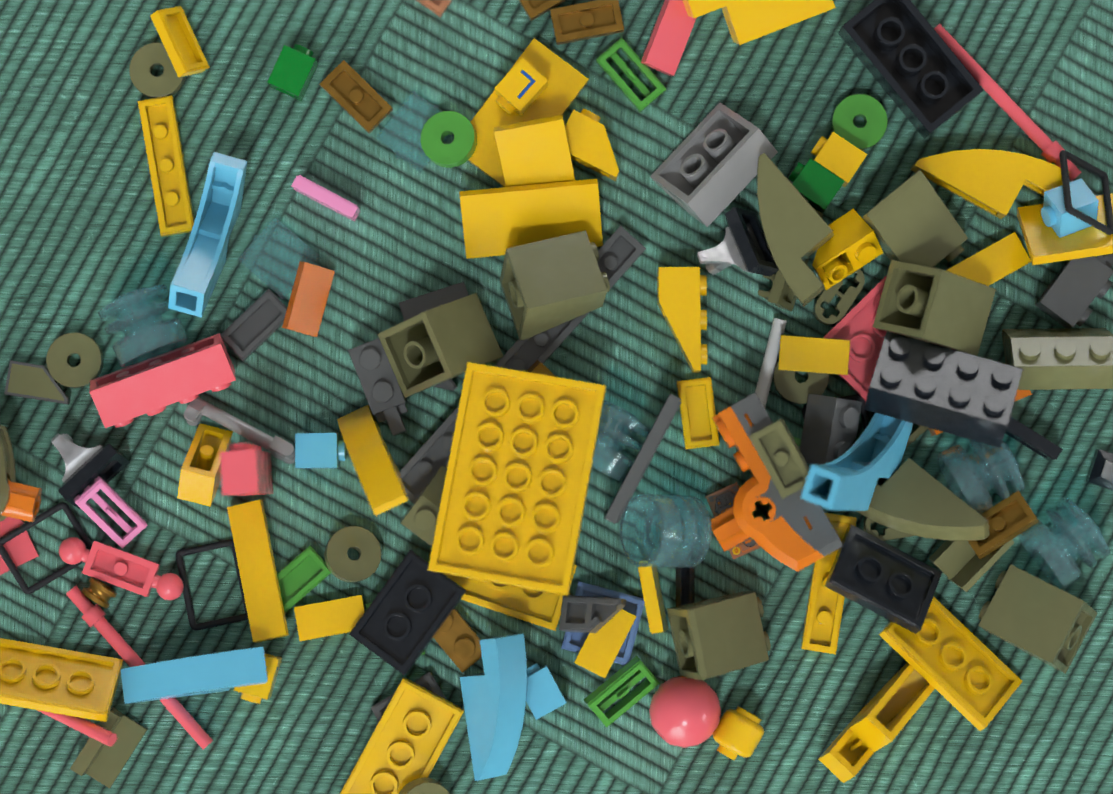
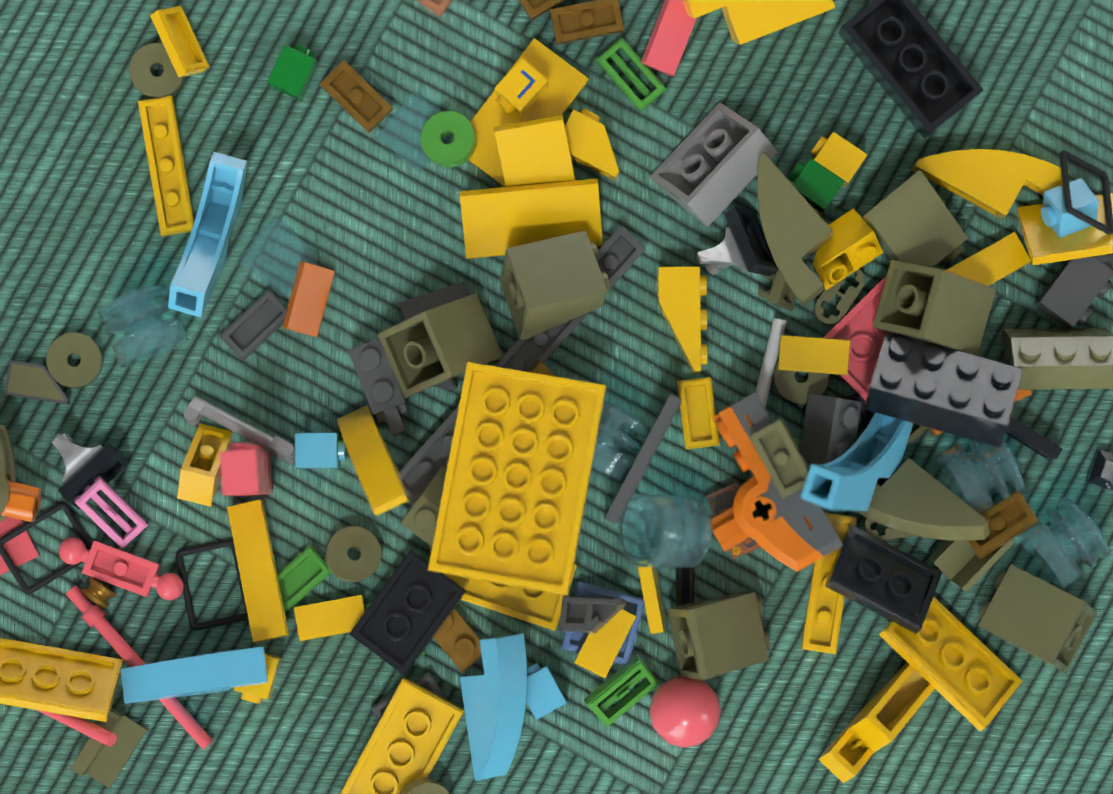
coral brick [89,333,236,428] -> none
bright pink tile [291,175,360,222] -> none
yellow head [712,706,764,760] -> none
bright green piece [831,94,887,150] -> none
coral bar [934,24,1082,182] -> none

